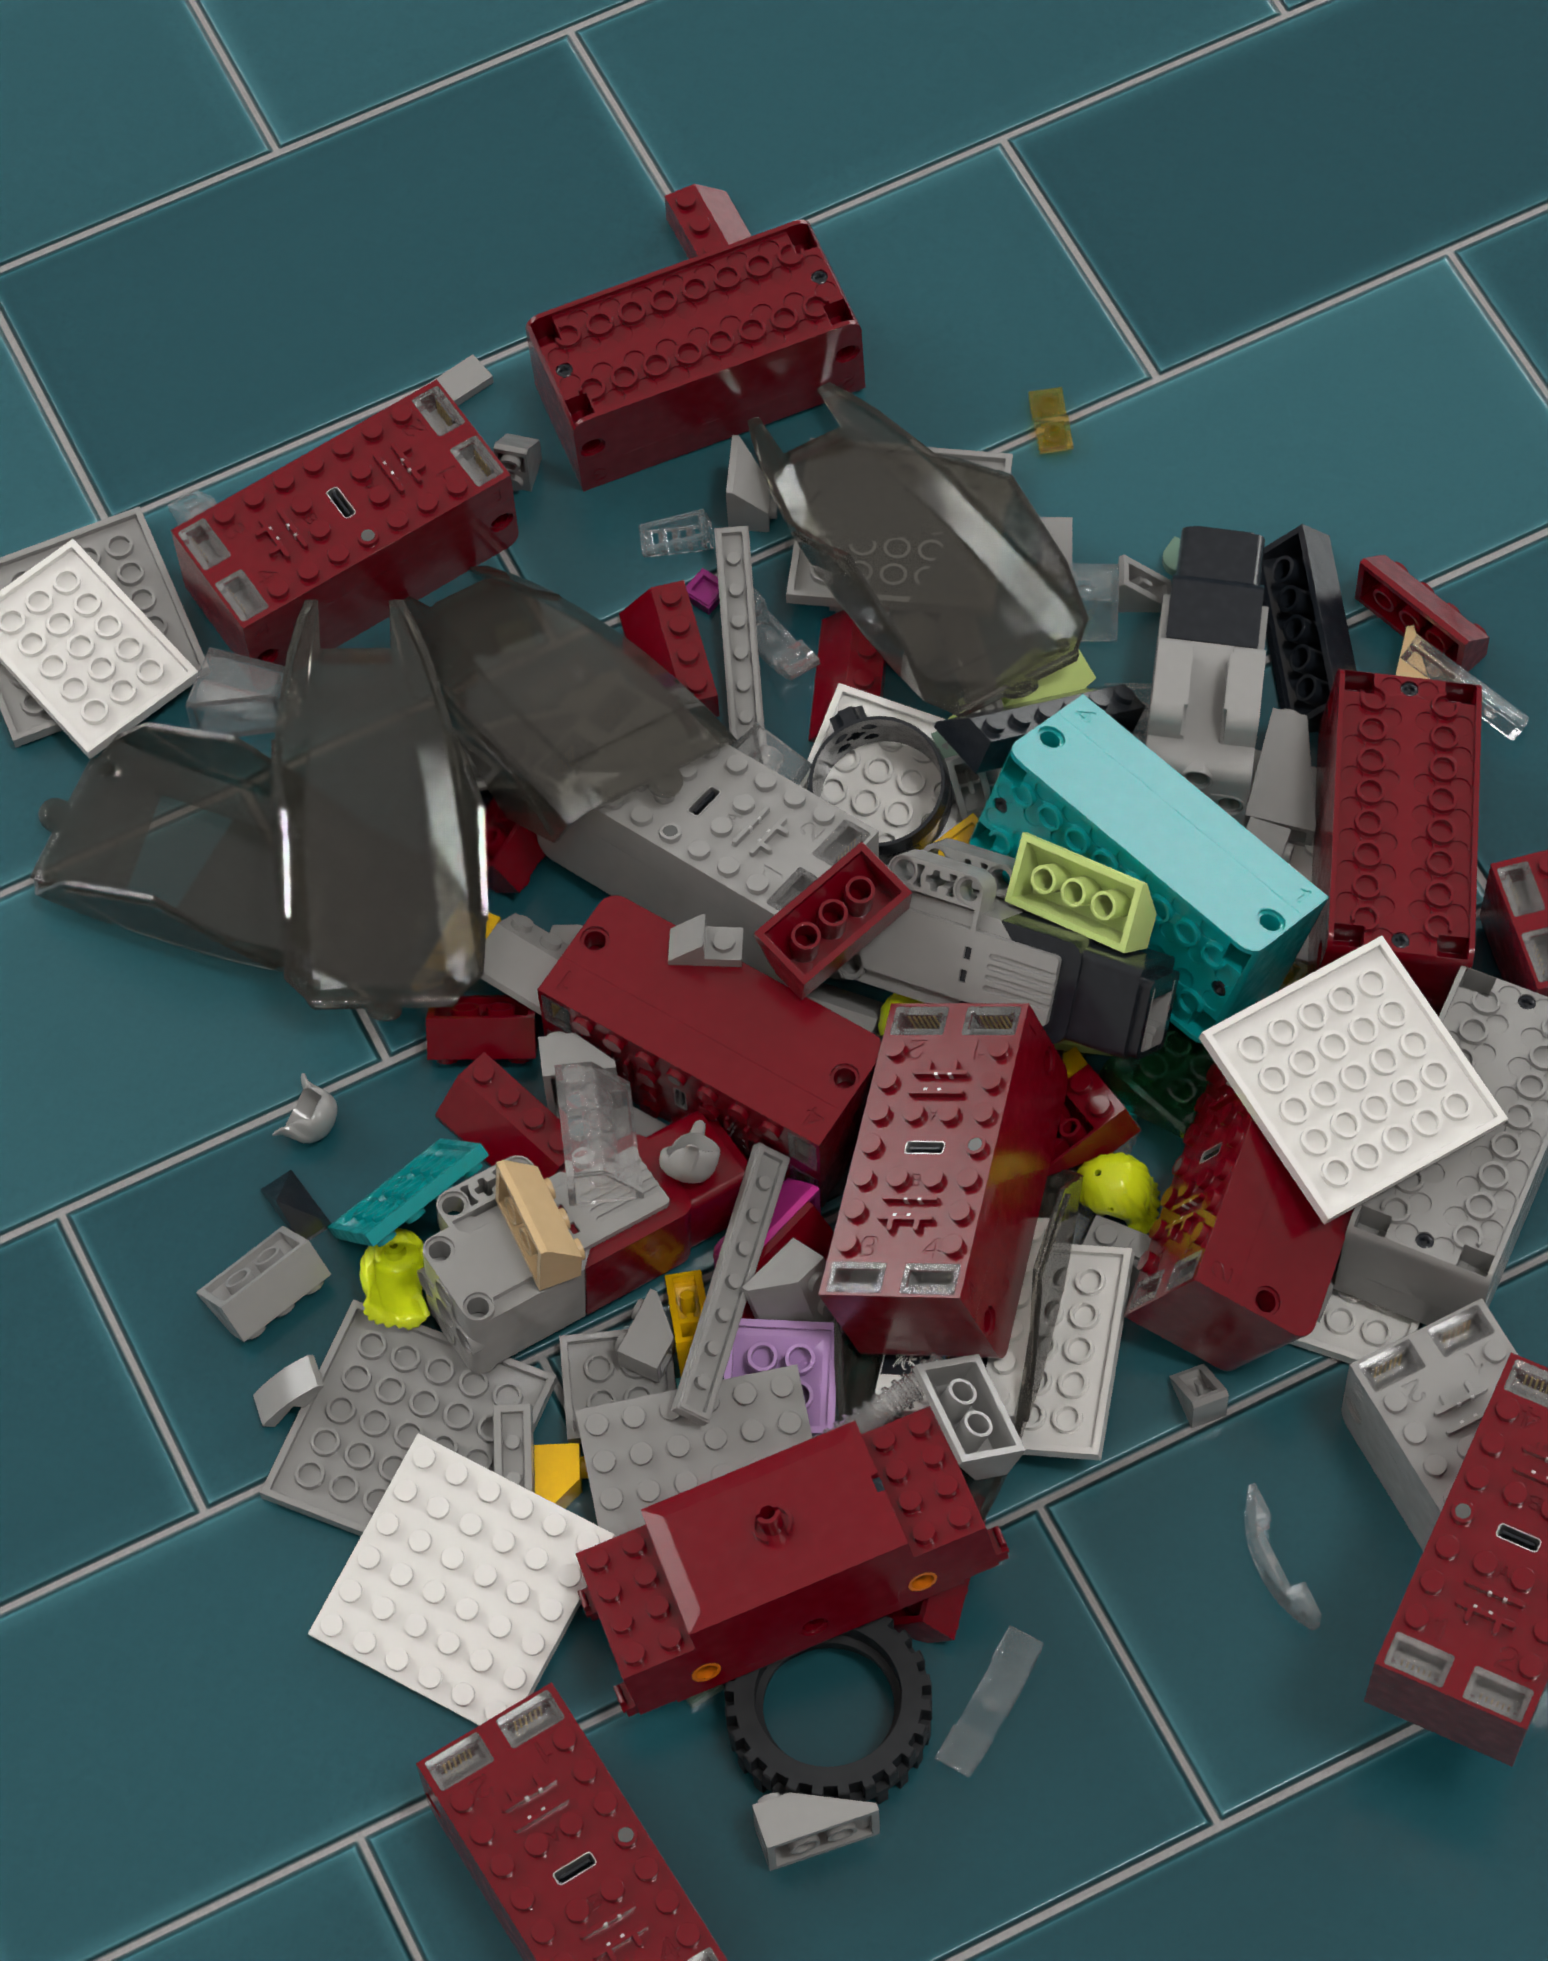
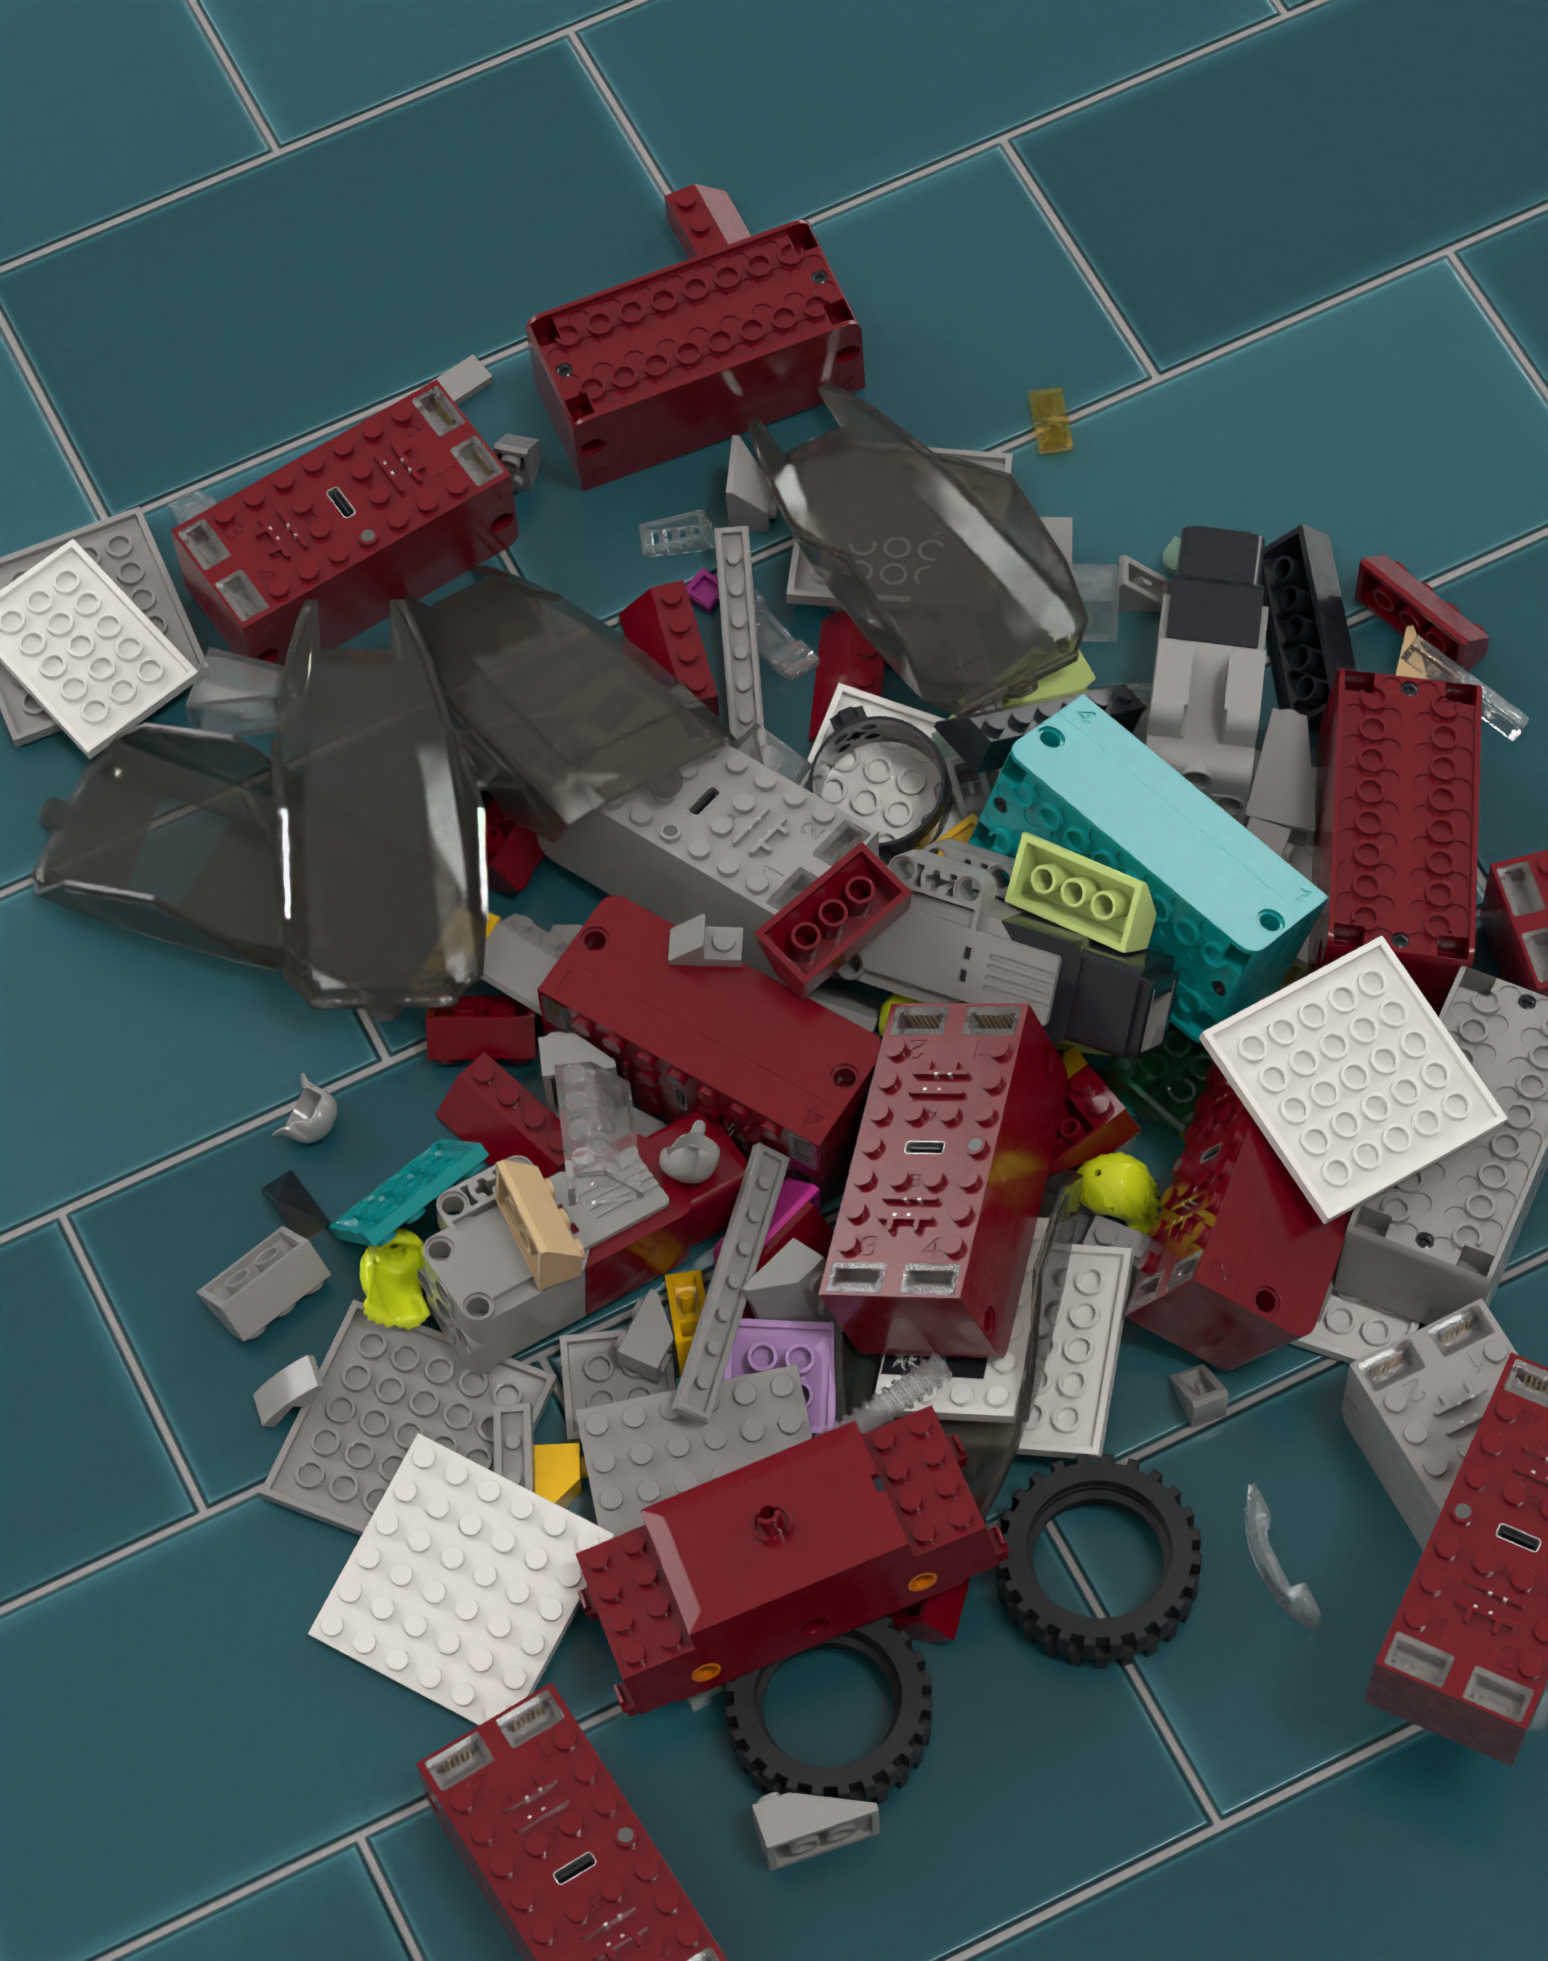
light grey slope [913,1354,1026,1480] -> none
clear slope [935,1625,1044,1778] -> none
none -> black tyre [996,1453,1202,1669]

